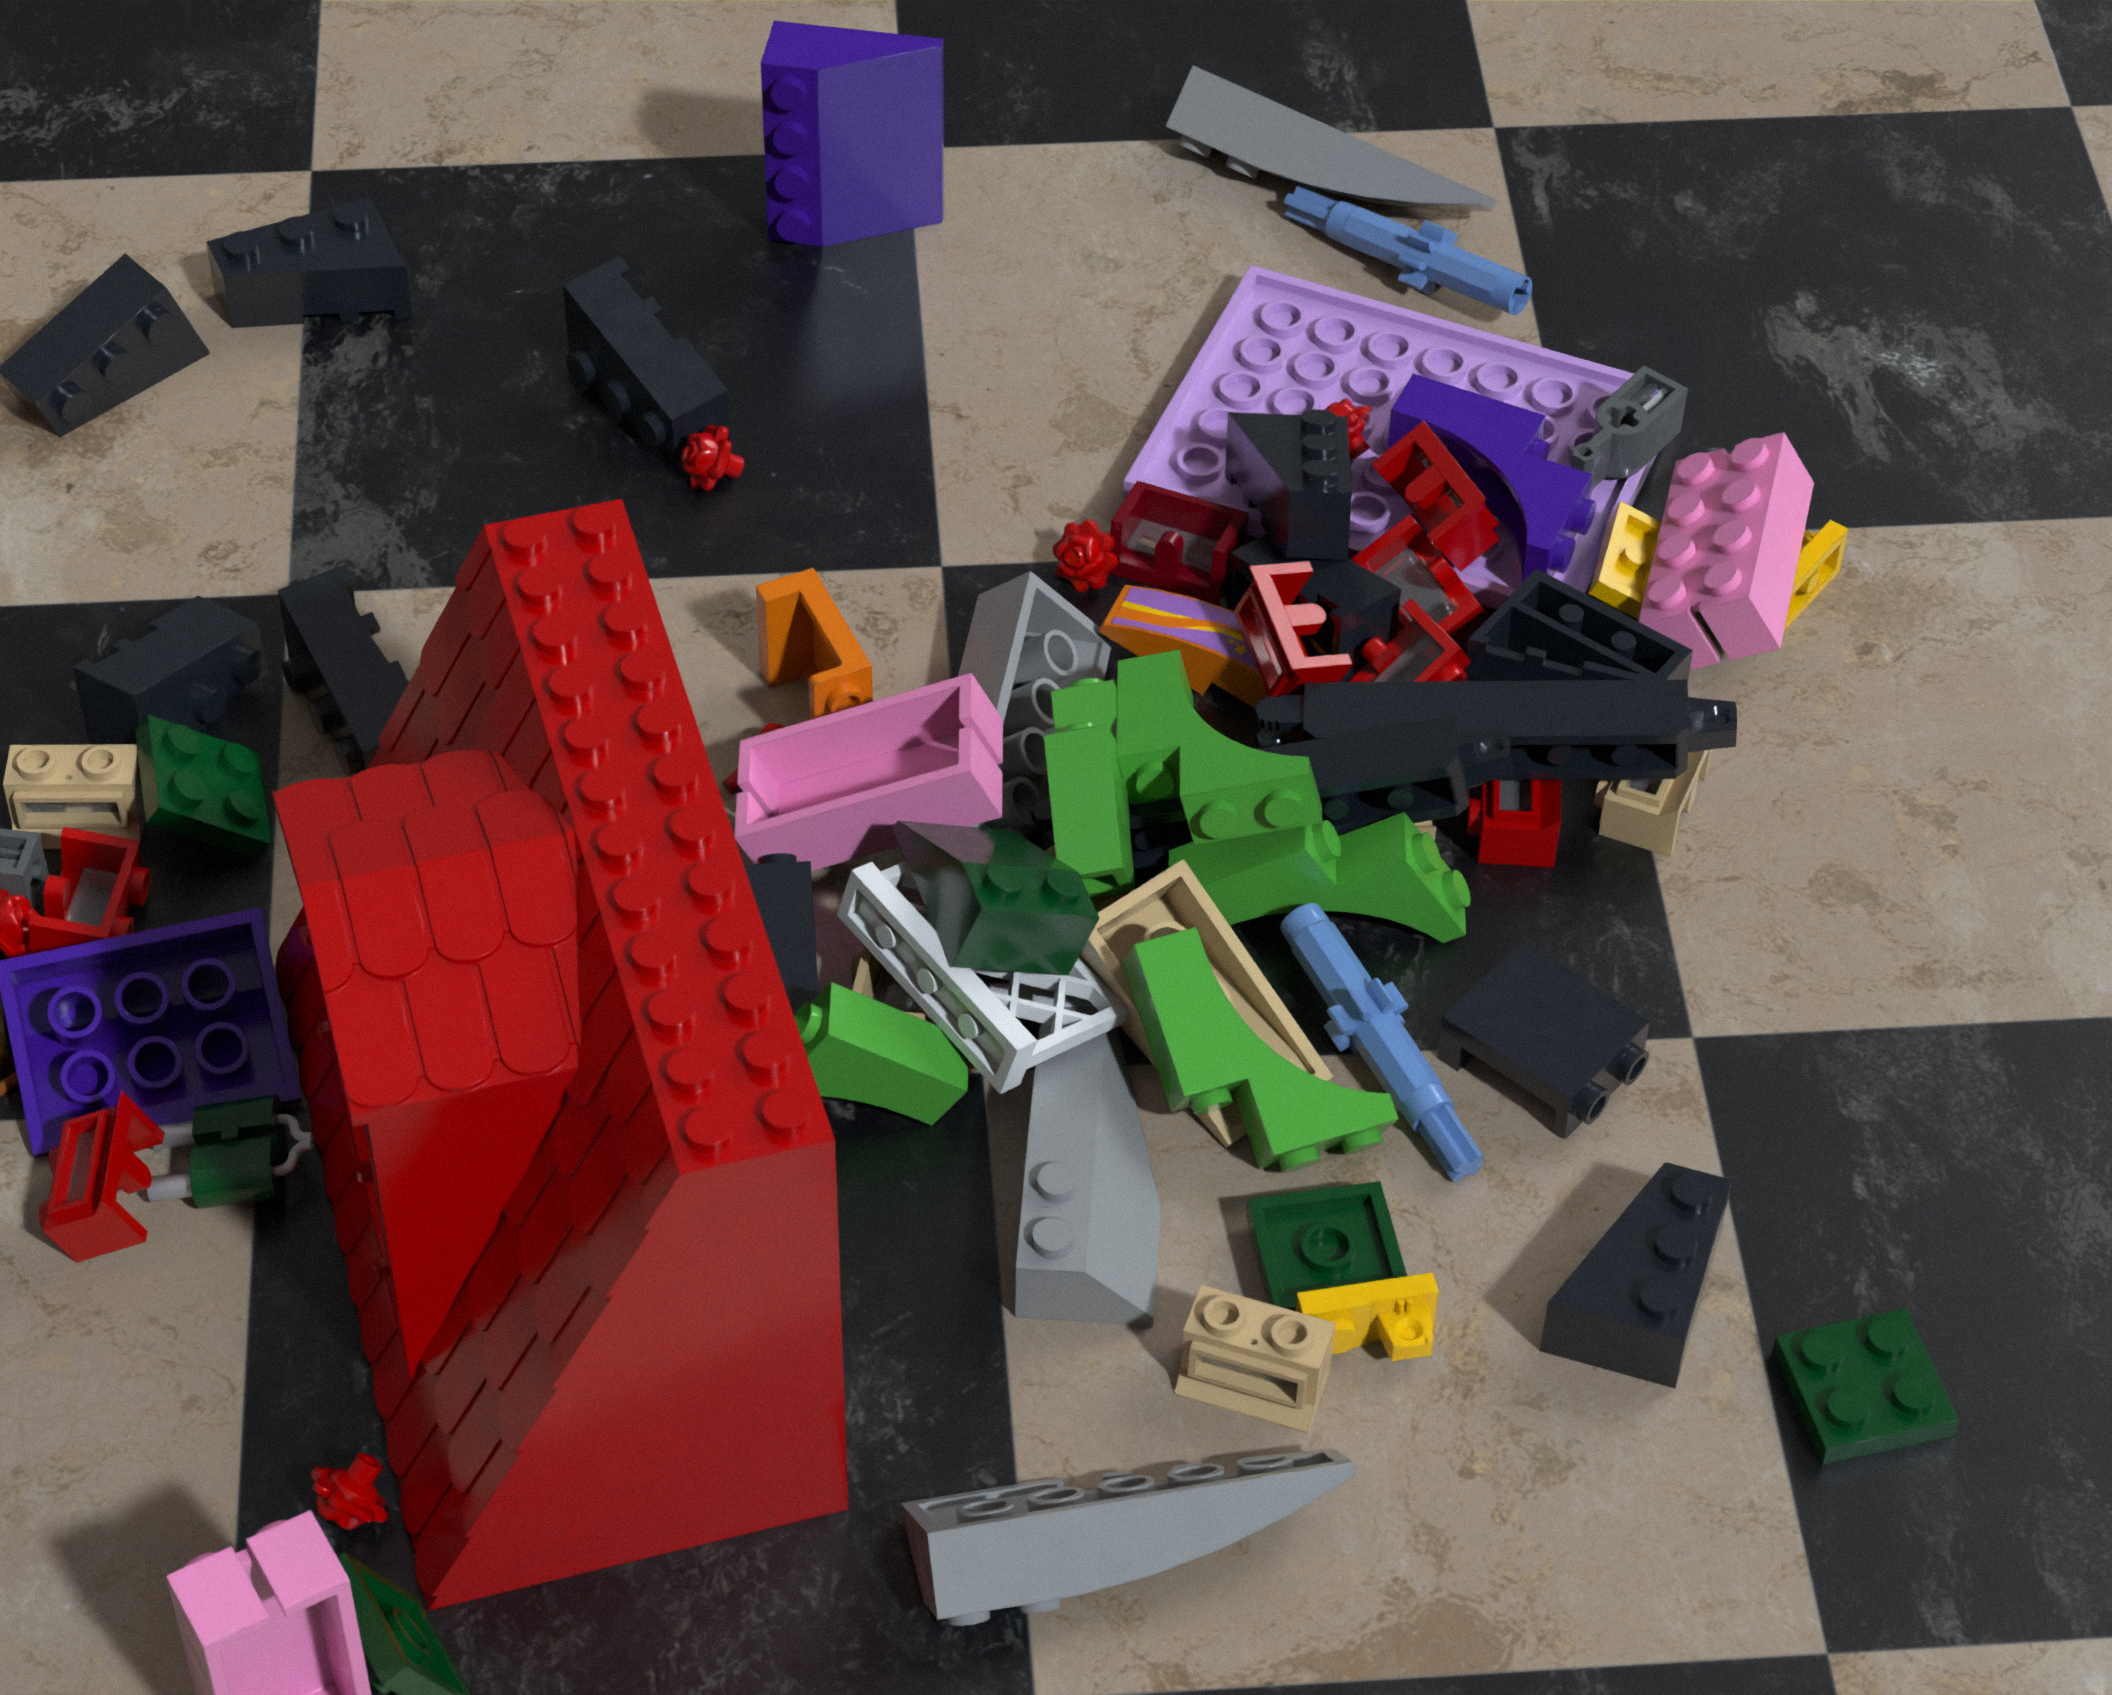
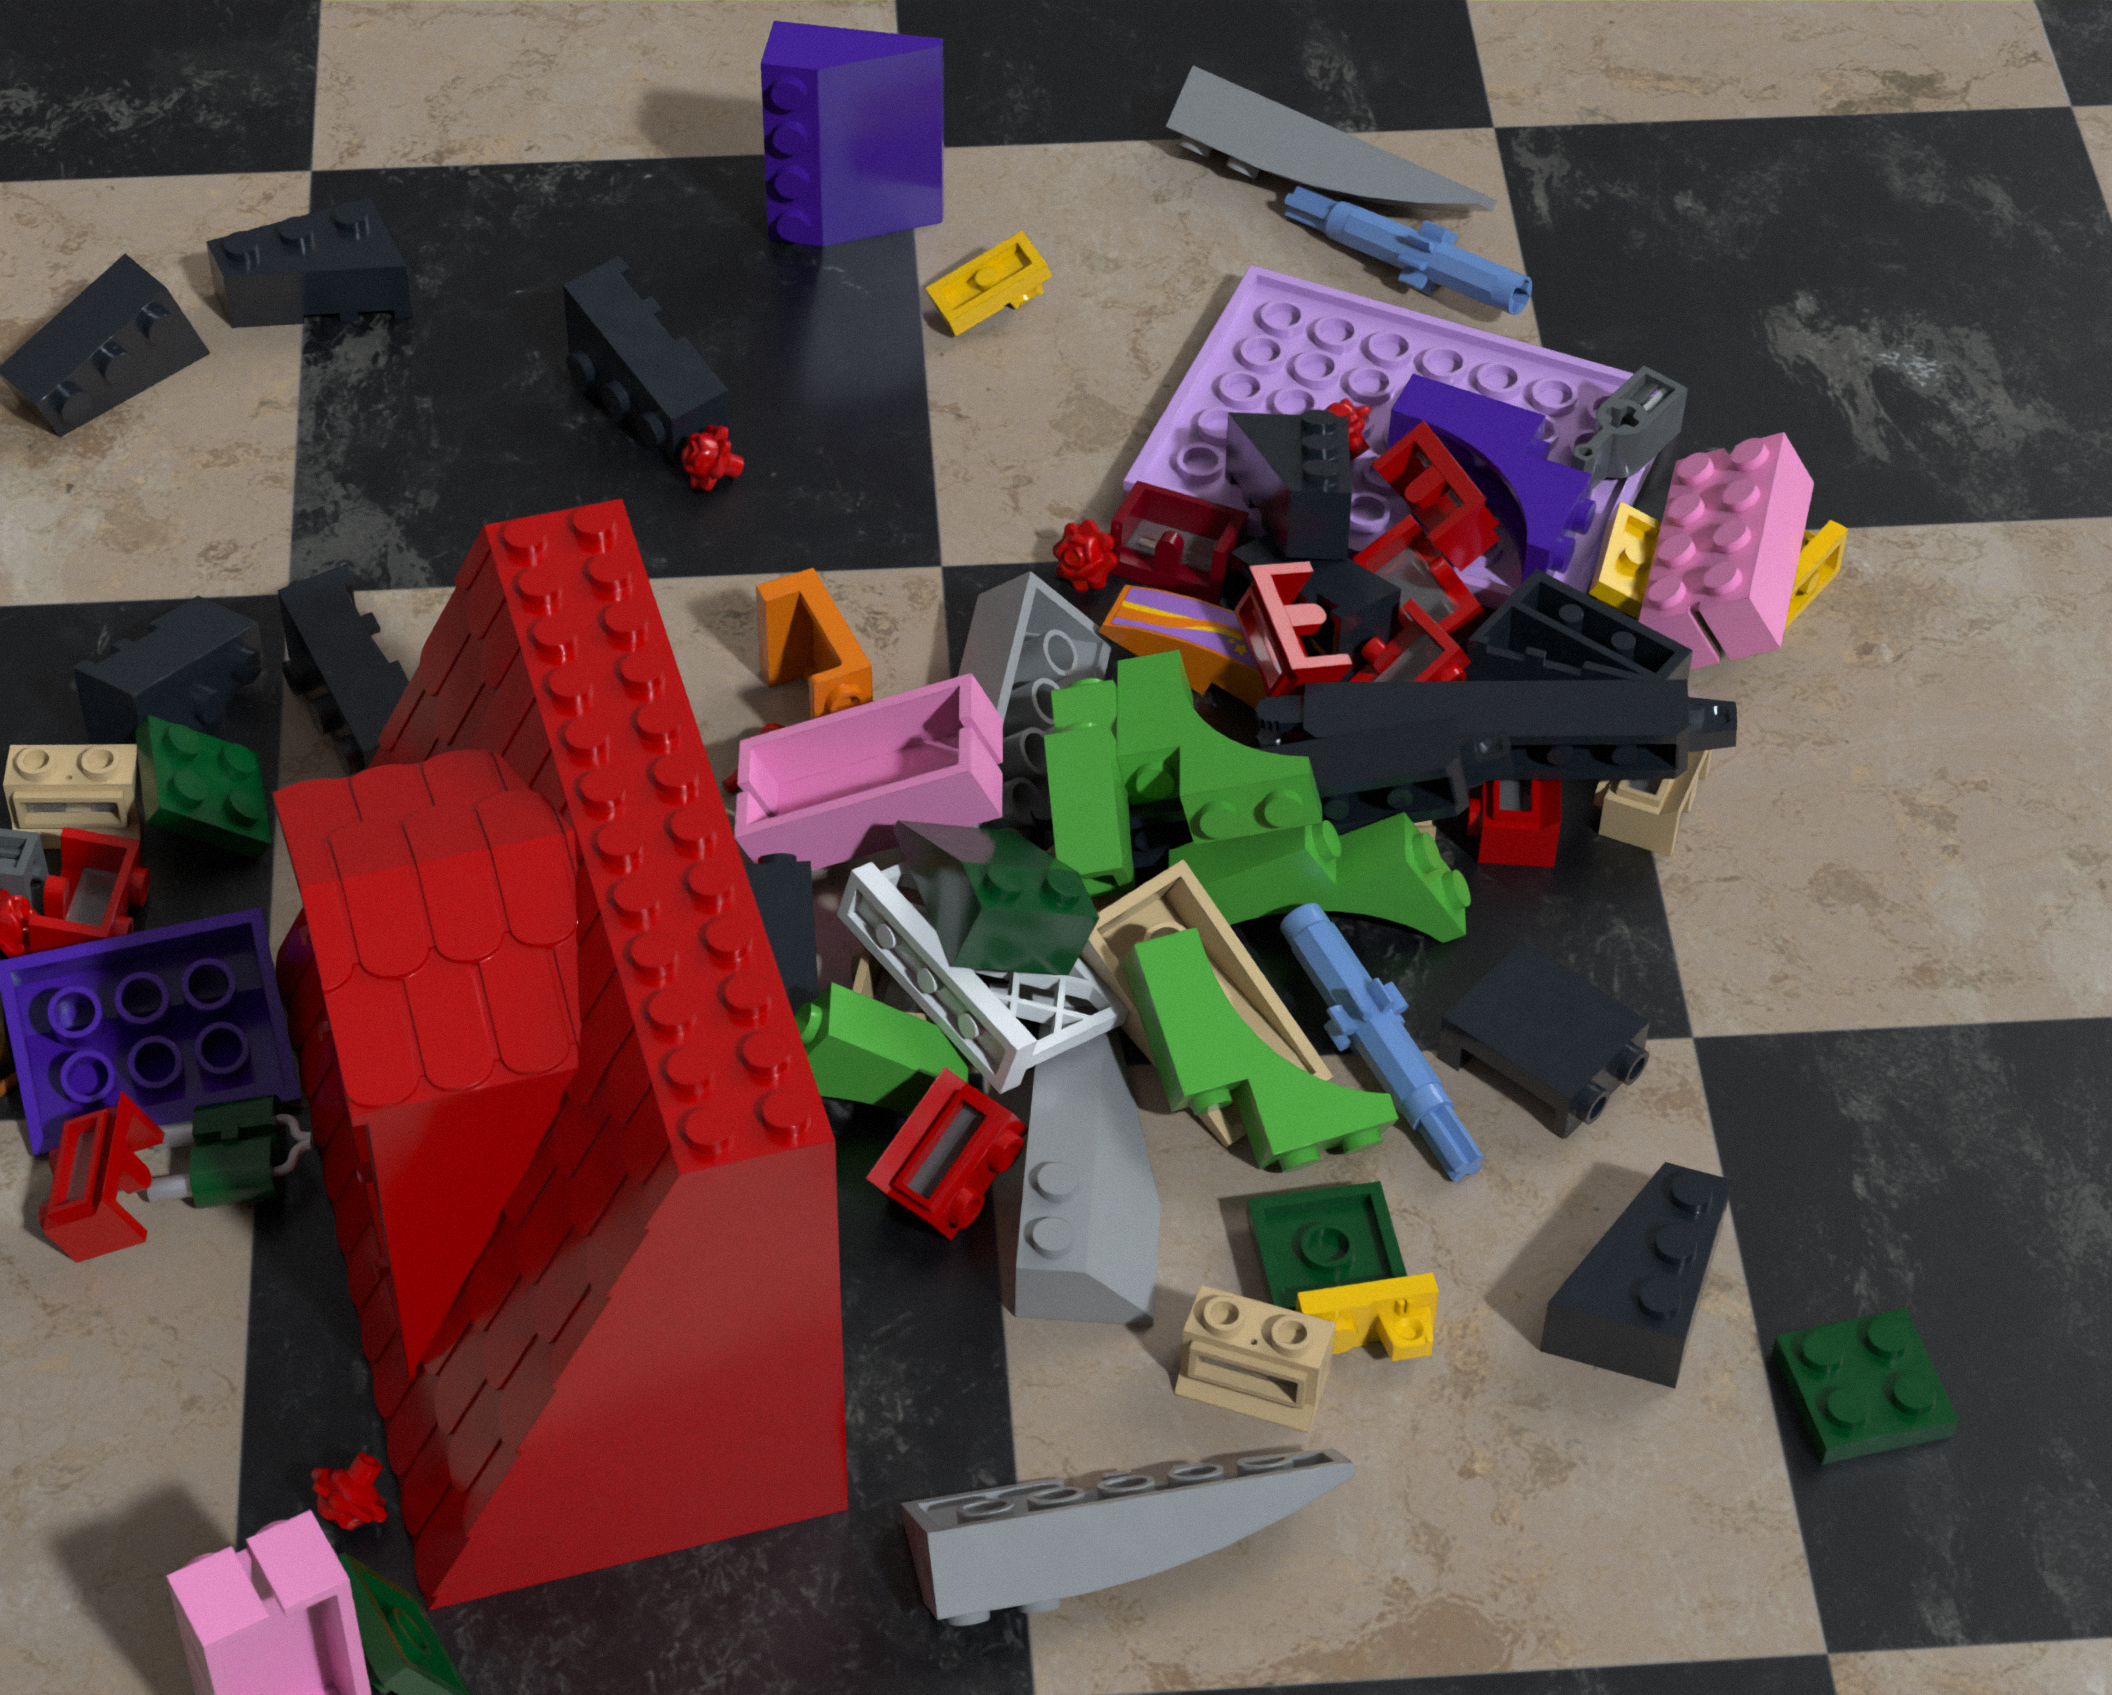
none -> red window [866,1067,1029,1241]
none -> yellow hinge [925,230,1052,336]

